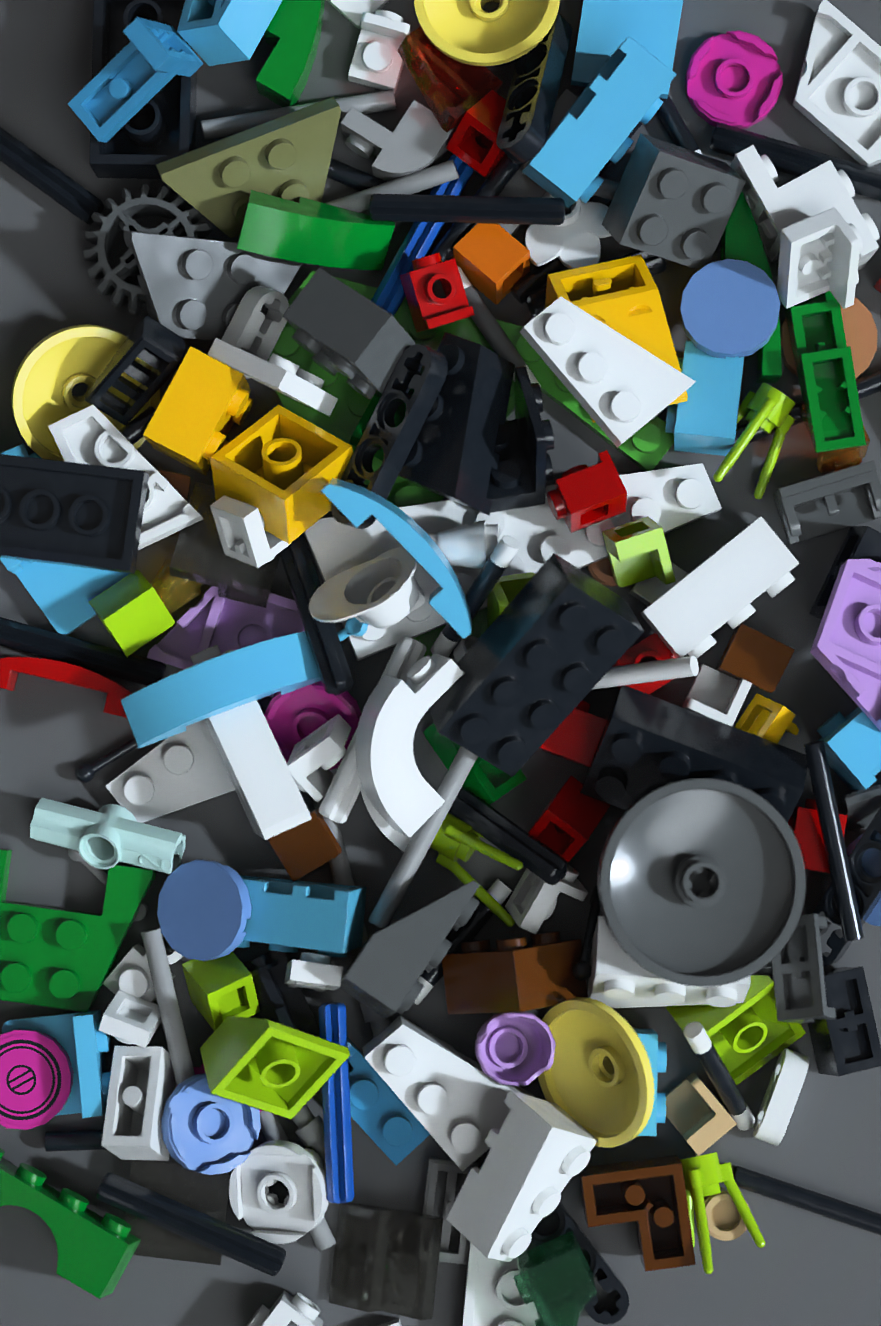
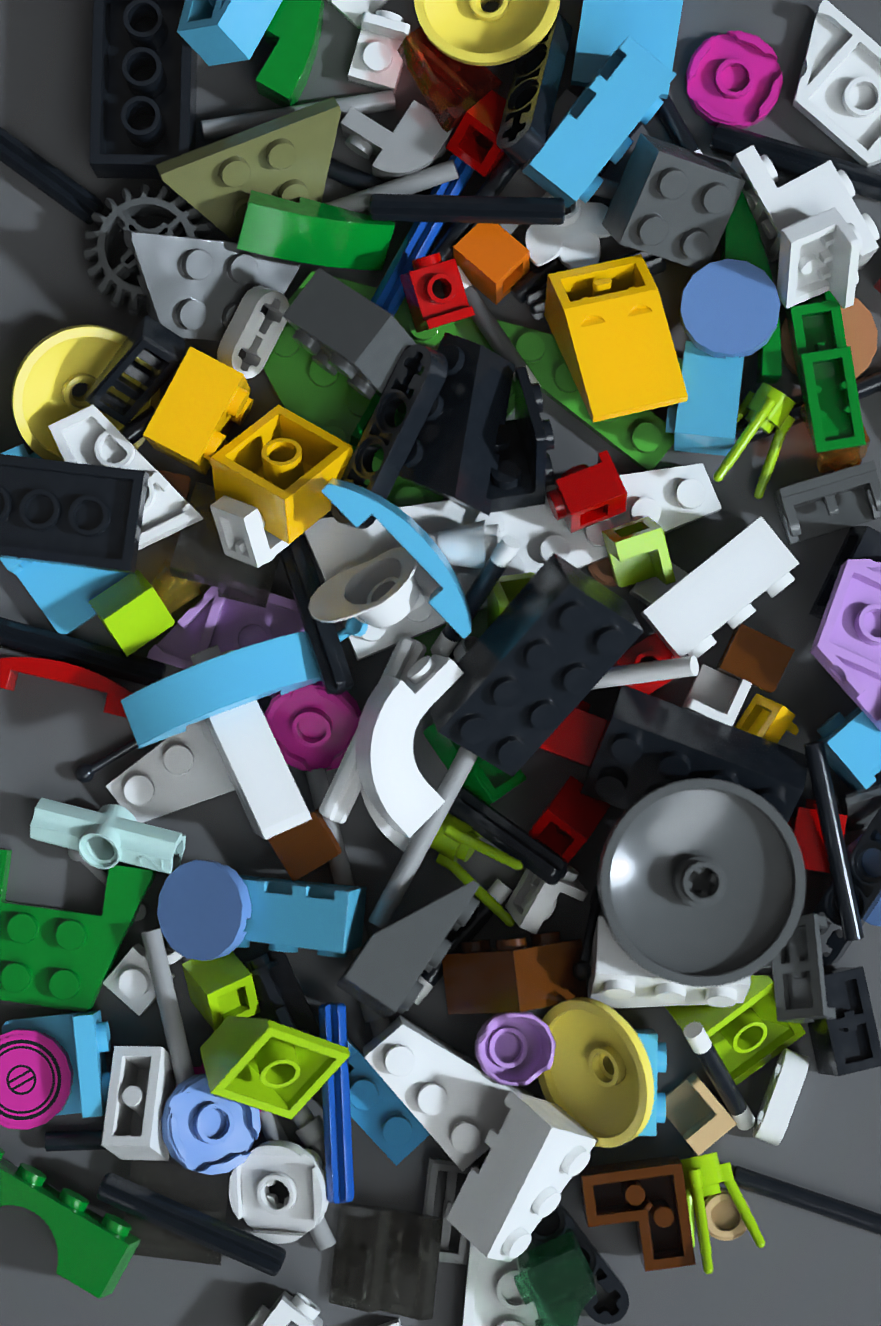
dark azure bracket [68,17,204,143] -> none
white plate [98,990,161,1048] -> none
white wing [207,338,338,417] -> none
white plate [284,953,343,992] -> none
white bracket [287,713,351,802] -> none
white wing [520,297,696,448] -> none

